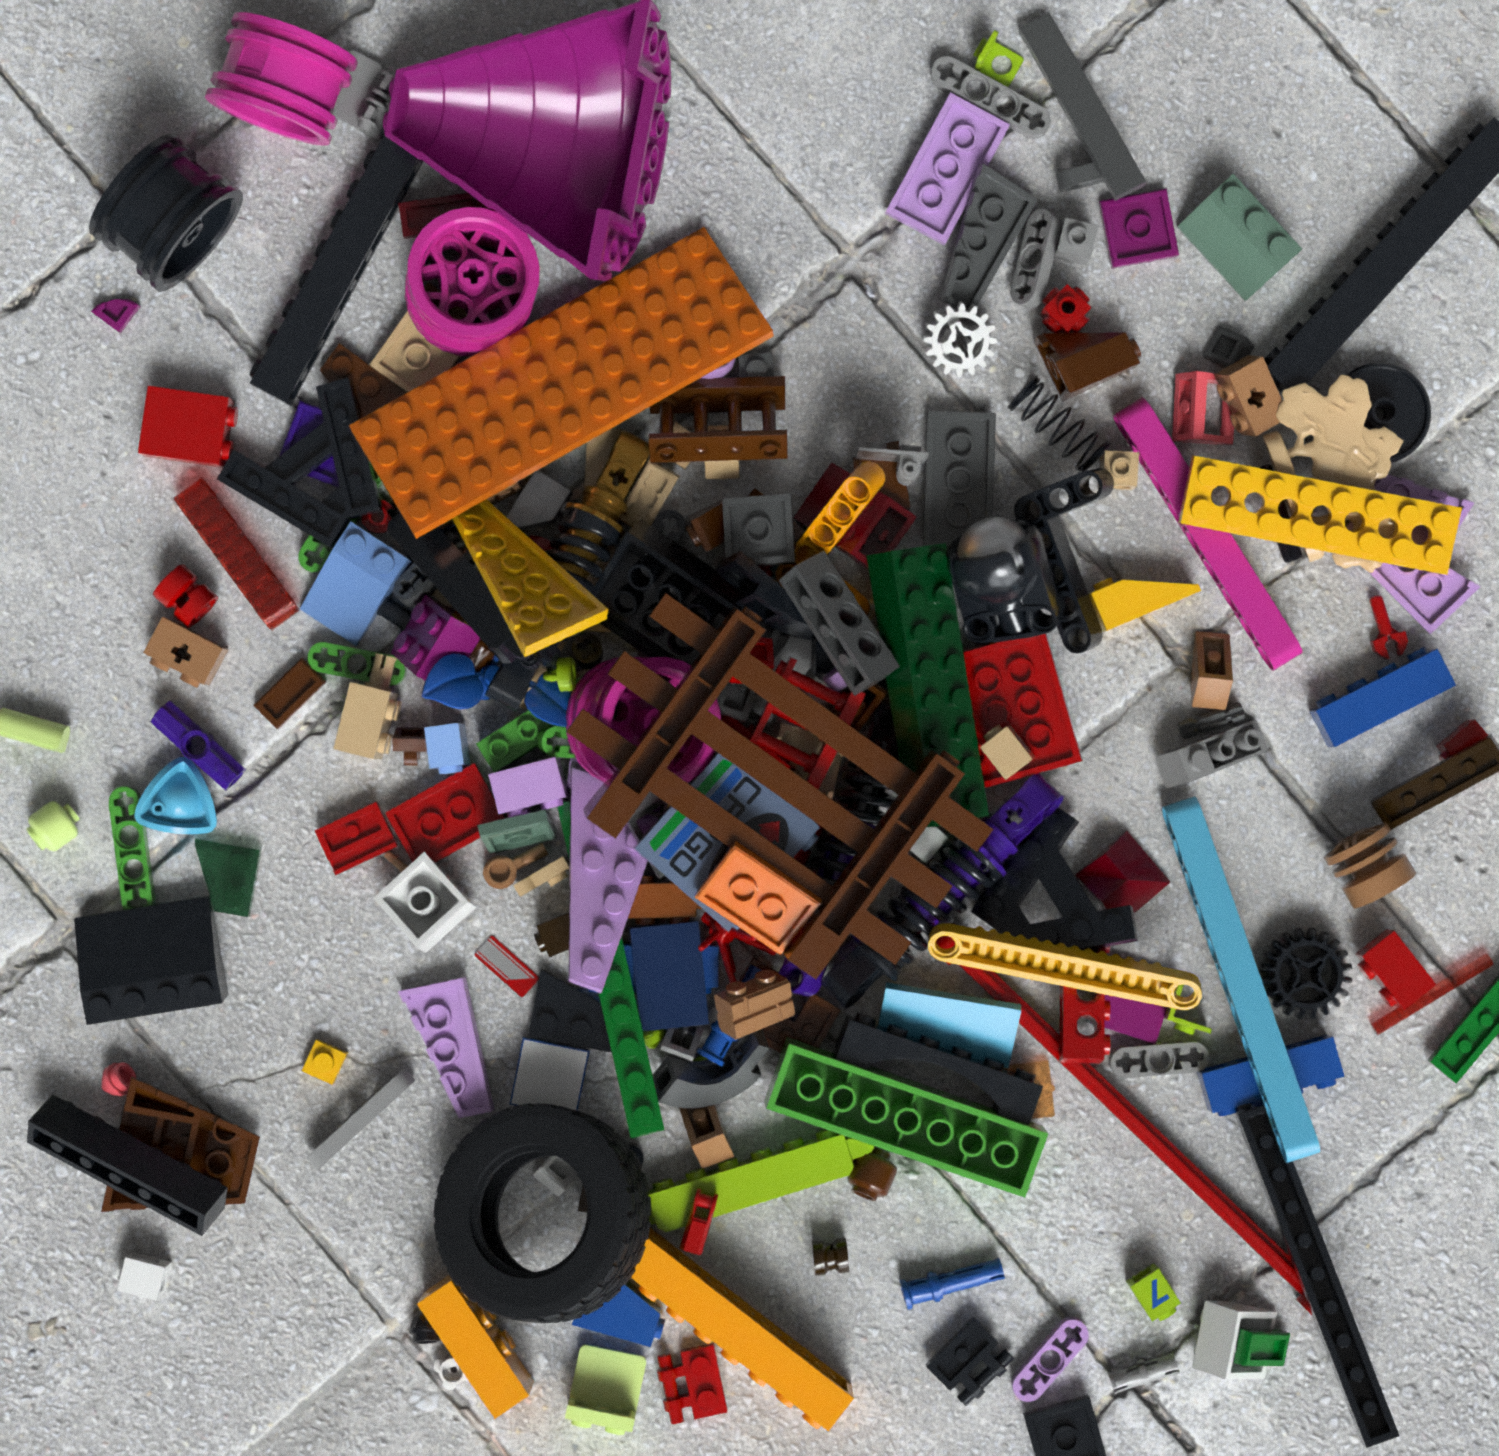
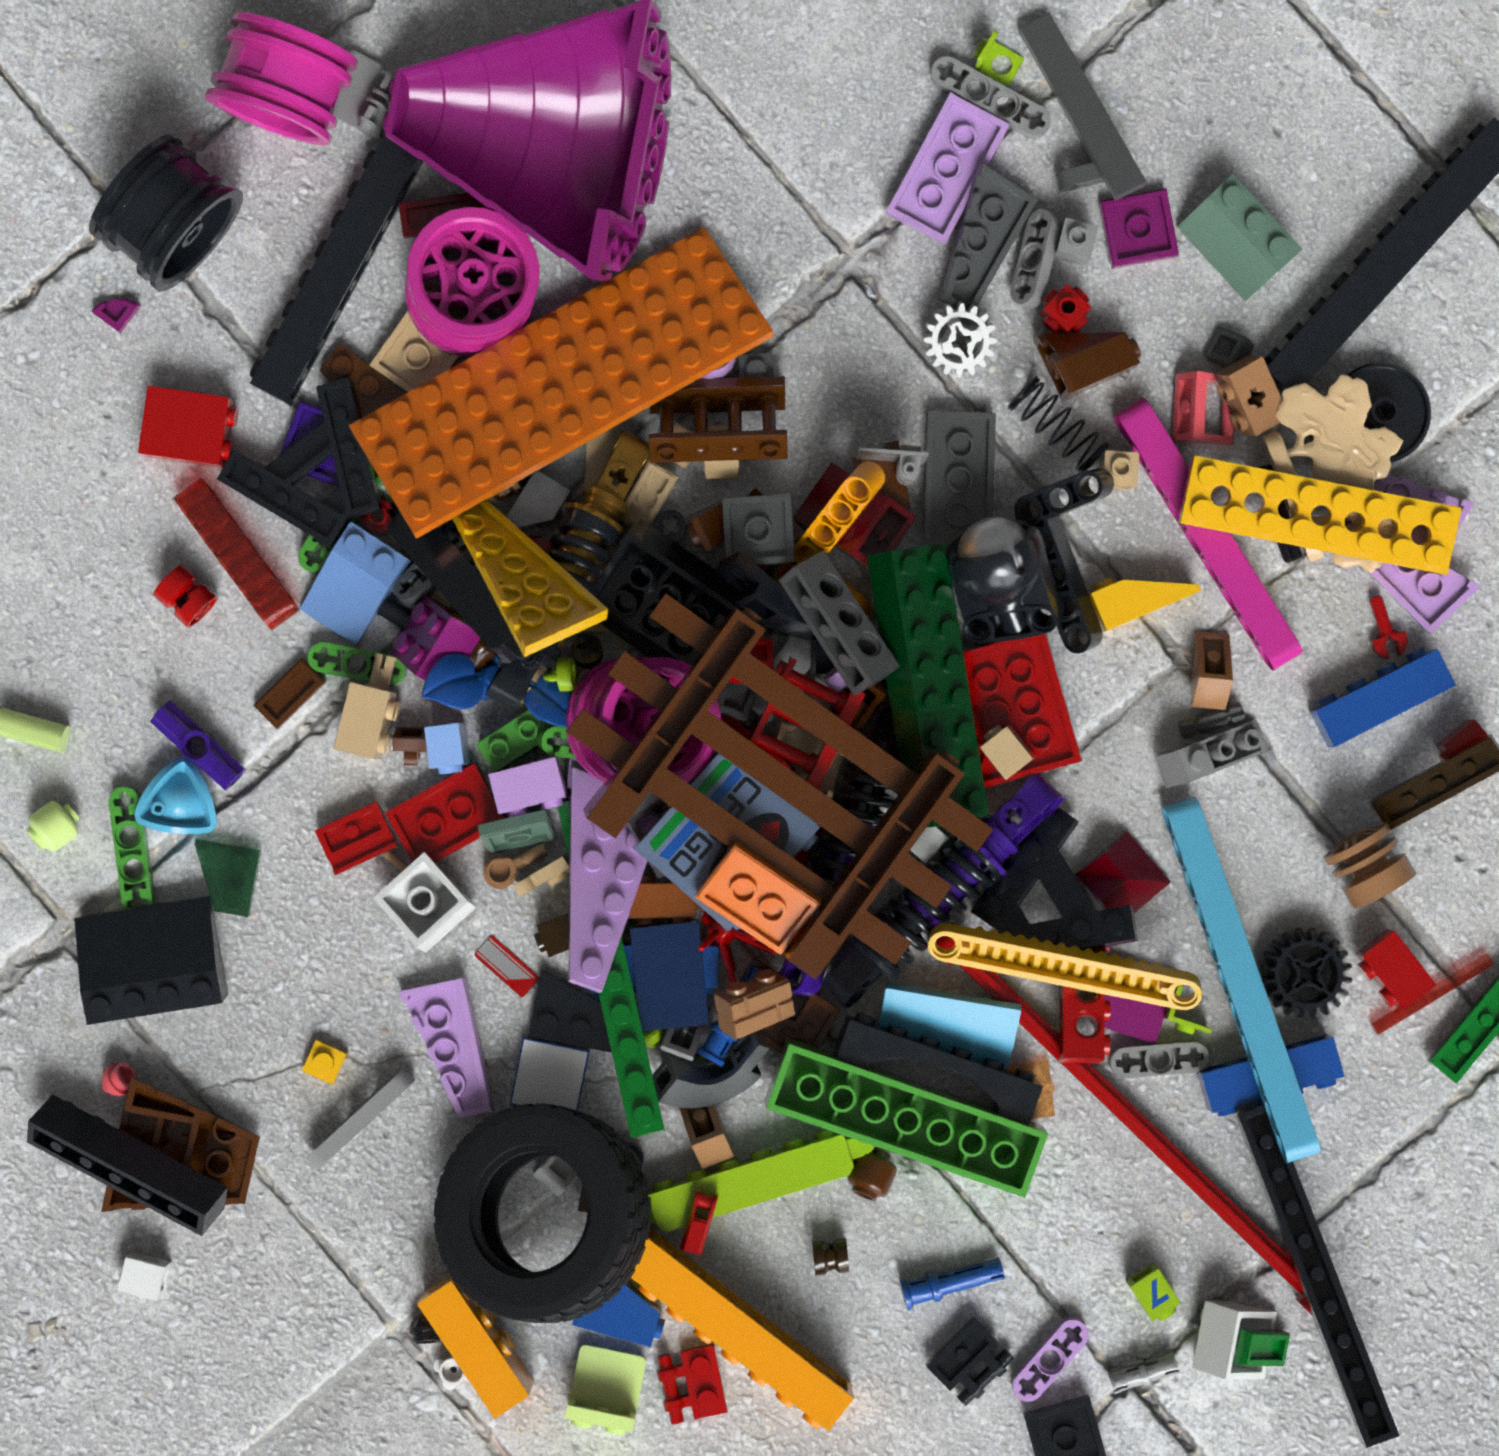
medium nougat brick [143,617,228,688] -> none

